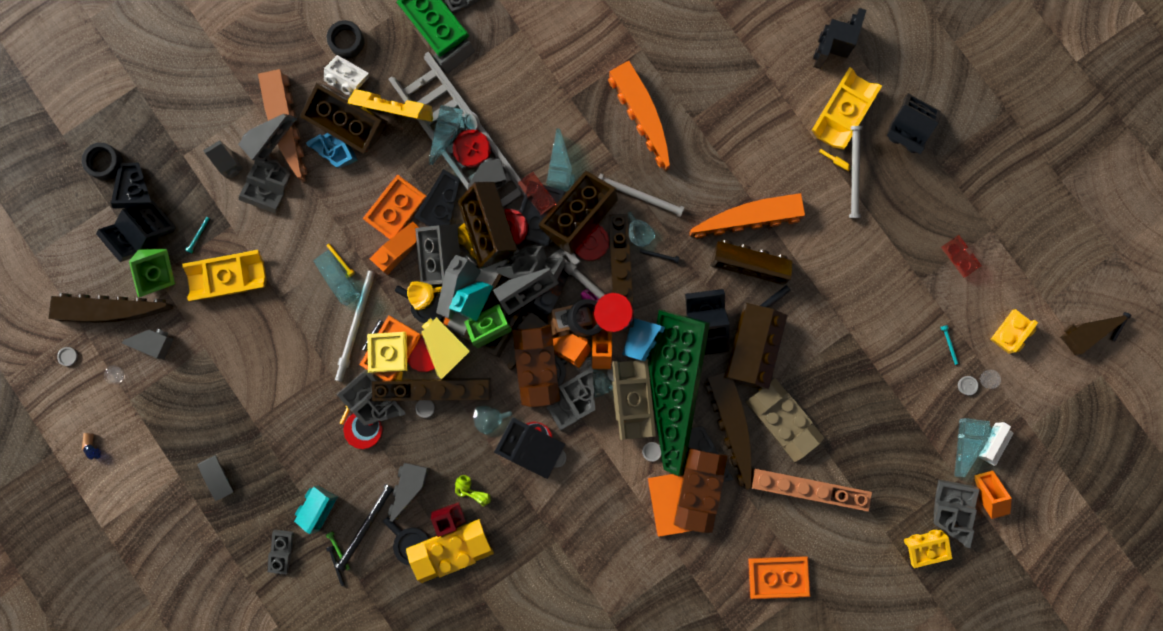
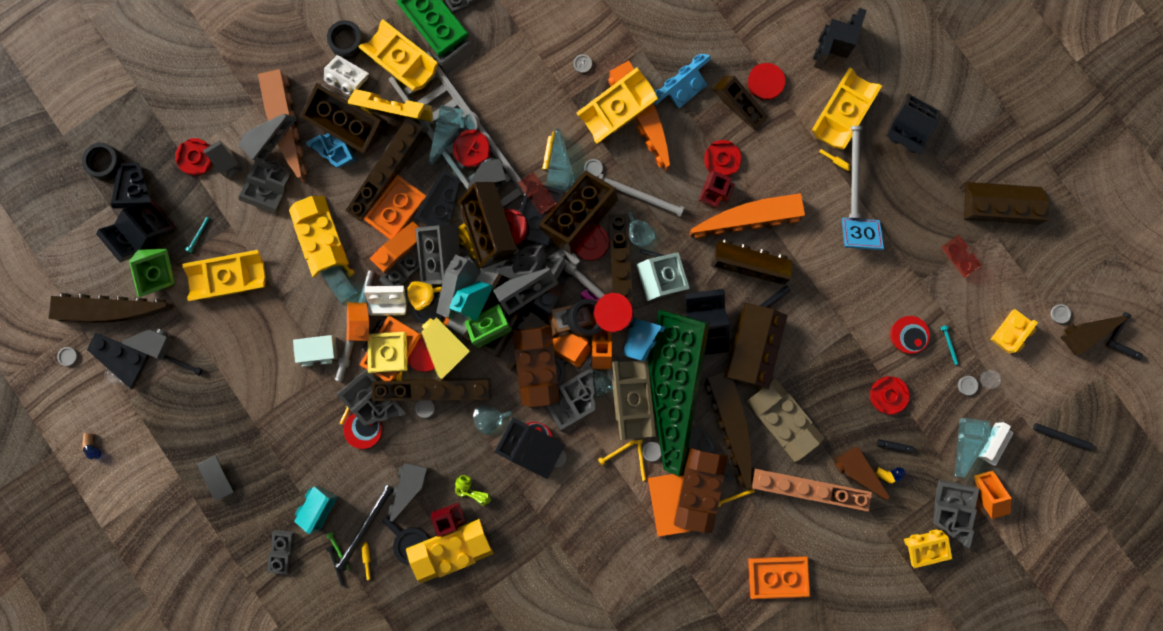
none -> black wing [87,332,150,390]
none -> black piece [164,355,203,376]
none -> red tile [175,138,213,176]
none -> yellow piece [289,196,349,278]
none -> light aqua brick [293,335,338,367]
none -> dark brown slope [345,116,429,222]
none -> orange slope [346,302,369,341]
none -> yellow piece [358,19,438,92]
none -> yellow piece [361,541,371,580]
none -> white bracket [364,286,408,316]
none -> dark grey slope [379,253,419,286]
none -> yellow wheel [542,131,556,171]
none -> light grey piece [573,54,592,74]
none -> yellow piece [577,68,658,144]
none -> light grey piece [584,159,603,177]
none -> yellow piece [598,440,635,466]
none -> yellow piece [635,439,646,481]
none -> light aqua slope [636,252,690,301]
none -> dark azure bracket [653,54,712,109]
none -> dark red brick [698,171,735,208]
none -> red tile [704,140,742,177]
none -> dark brown slope [712,75,768,130]
none -> yellow piece [718,489,755,507]
none -> red tile [747,63,785,100]
none -> reddish brown slope [834,447,890,500]
none -> dark azure piece [841,218,884,250]
none -> red tile [870,376,910,415]
none -> arm [875,467,905,484]
none -> black wheel [877,439,914,454]
none -> tile [890,316,930,354]
none -> dark brown slope [964,182,1049,225]
none -> black bar [1033,423,1093,450]
none -> light grey piece [1050,304,1071,324]
none -> black wheel [1106,339,1143,360]

